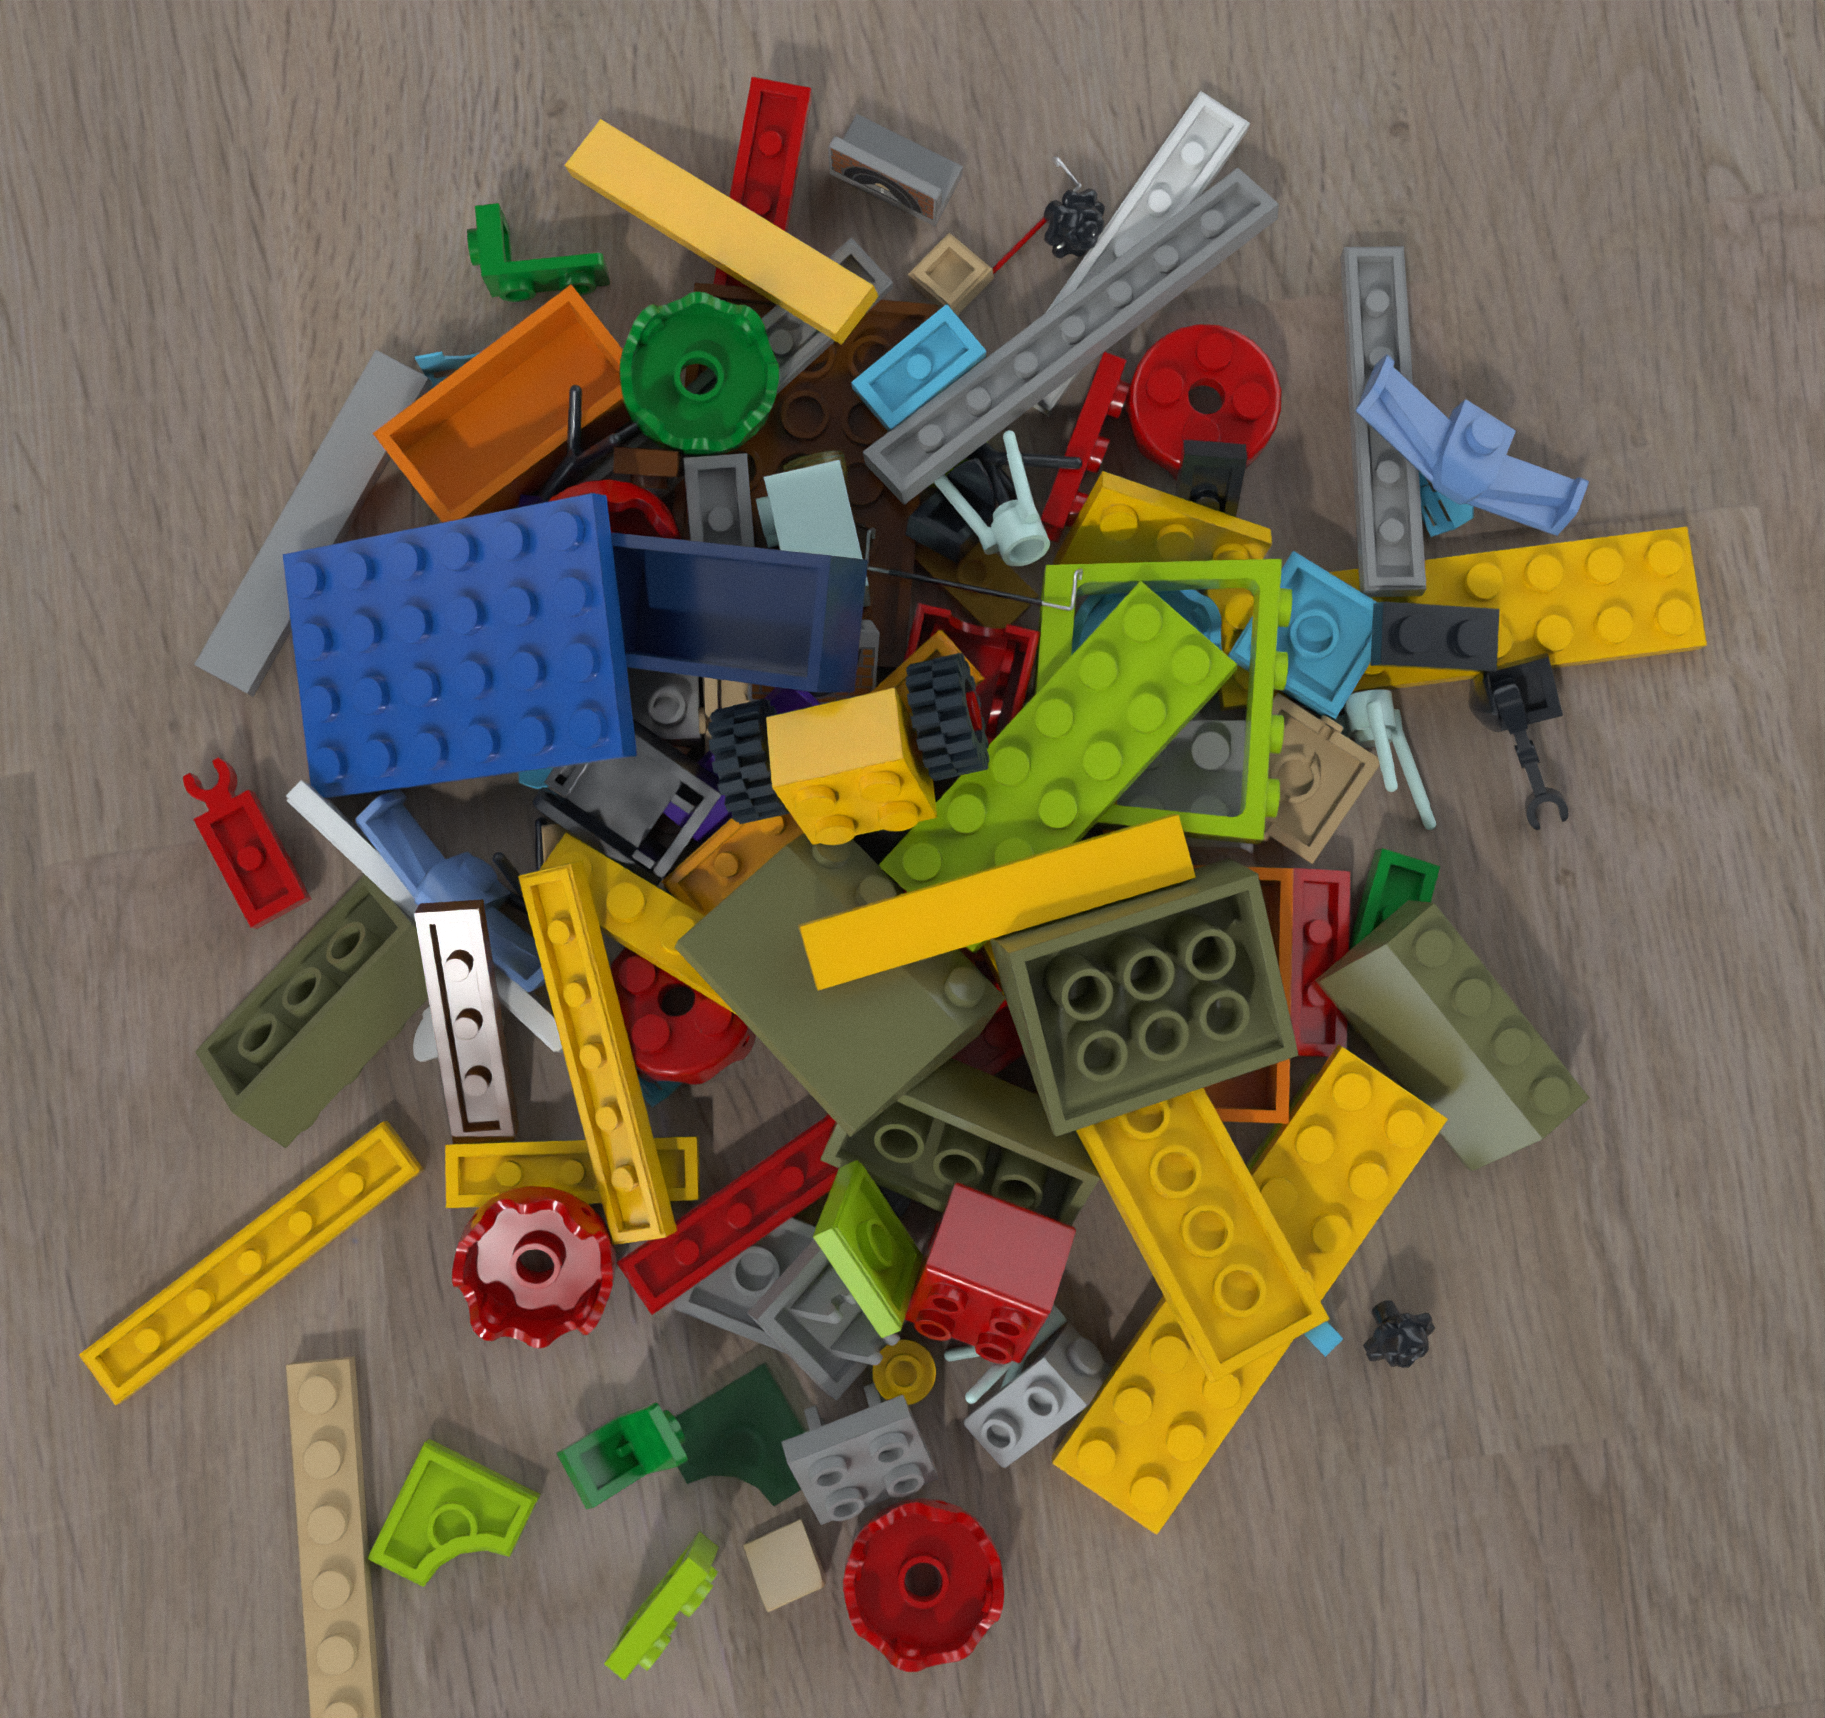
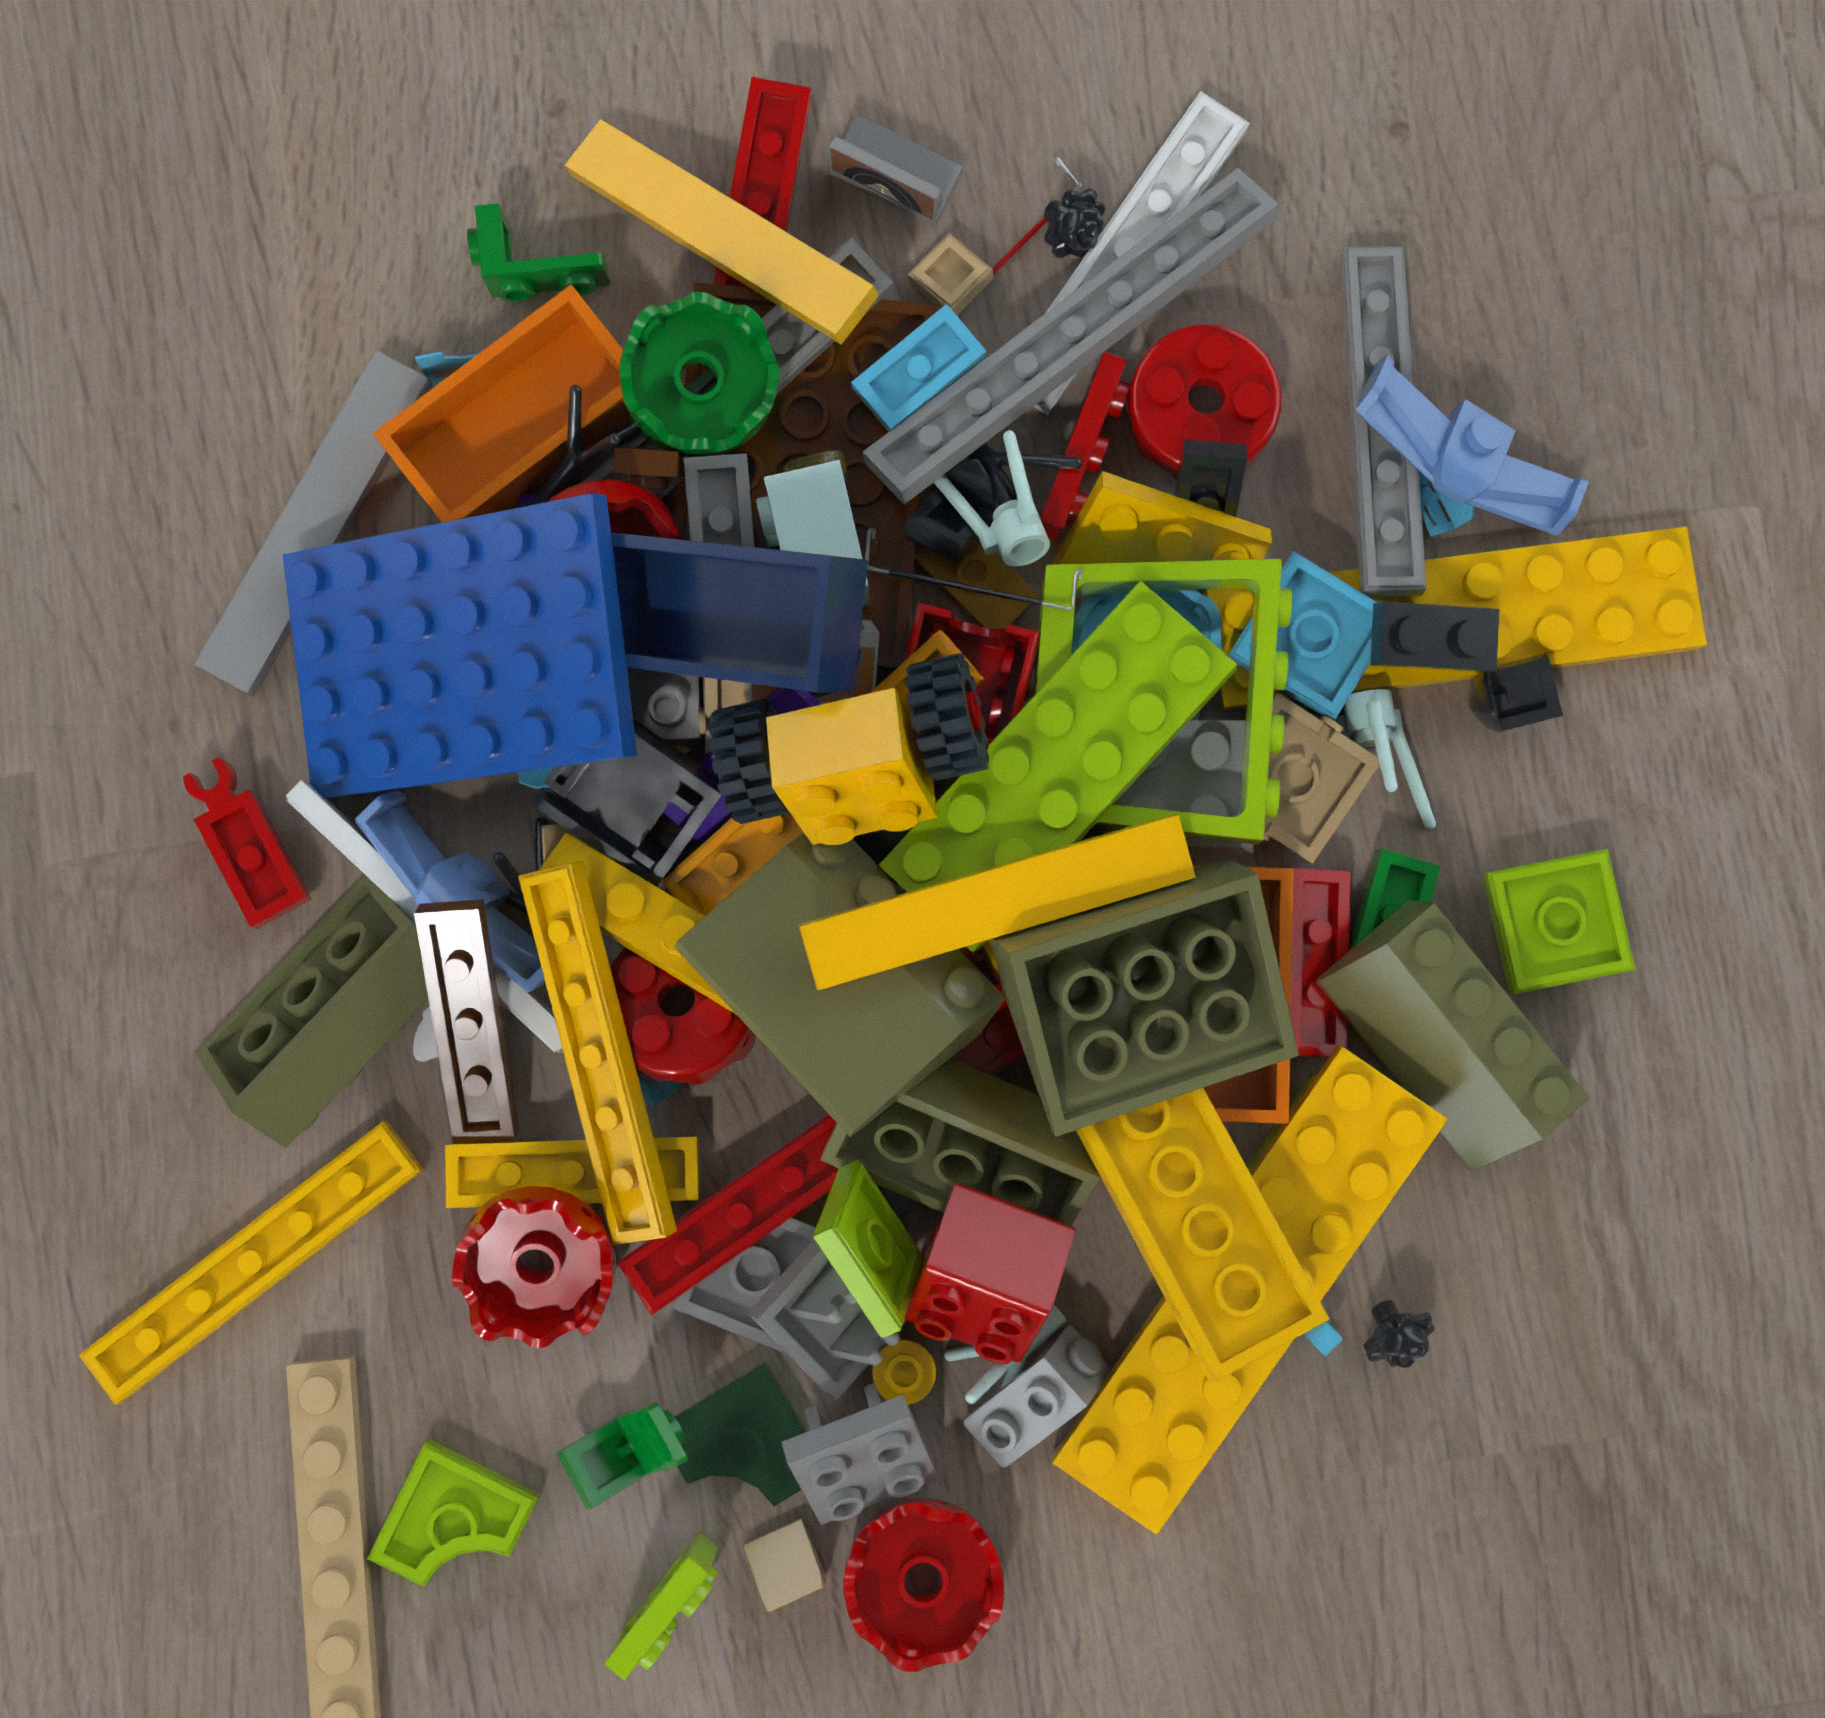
black piece [1491,678,1568,830] -> none
none -> lime plate [1482,849,1636,995]

